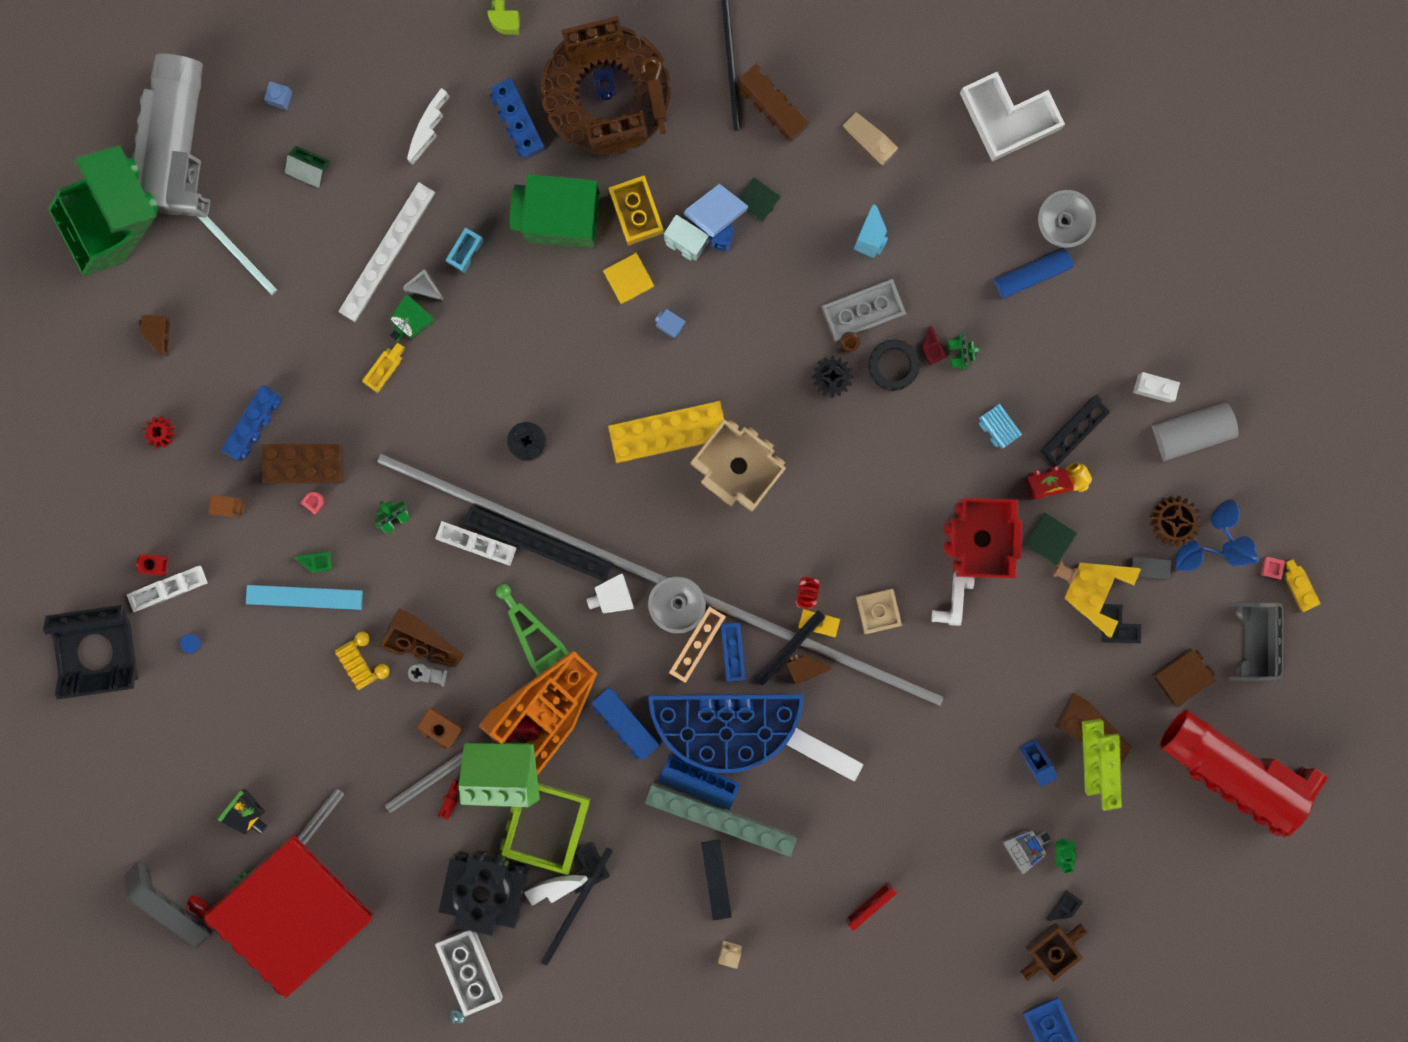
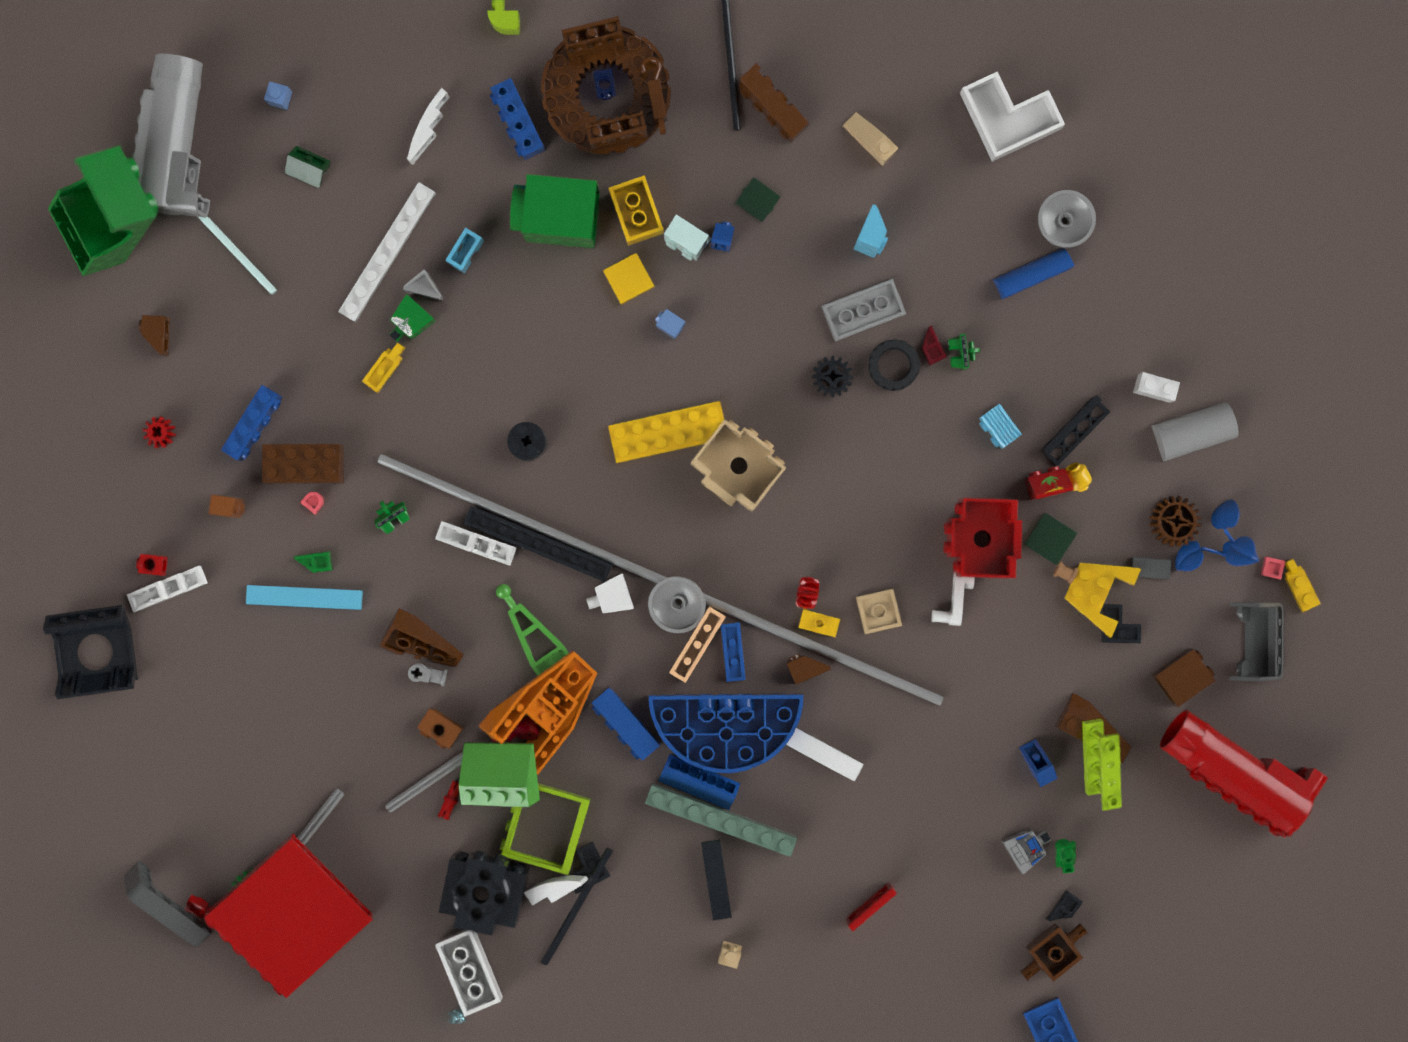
blue tile [180,634,201,653] -> none
black torso [217,789,268,835] -> none
yellow gear [335,631,390,690] -> none
light blue tile [683,184,748,238] -> none
black axle [756,610,825,686] -> none
reddish brown tile [840,332,860,352] -> none

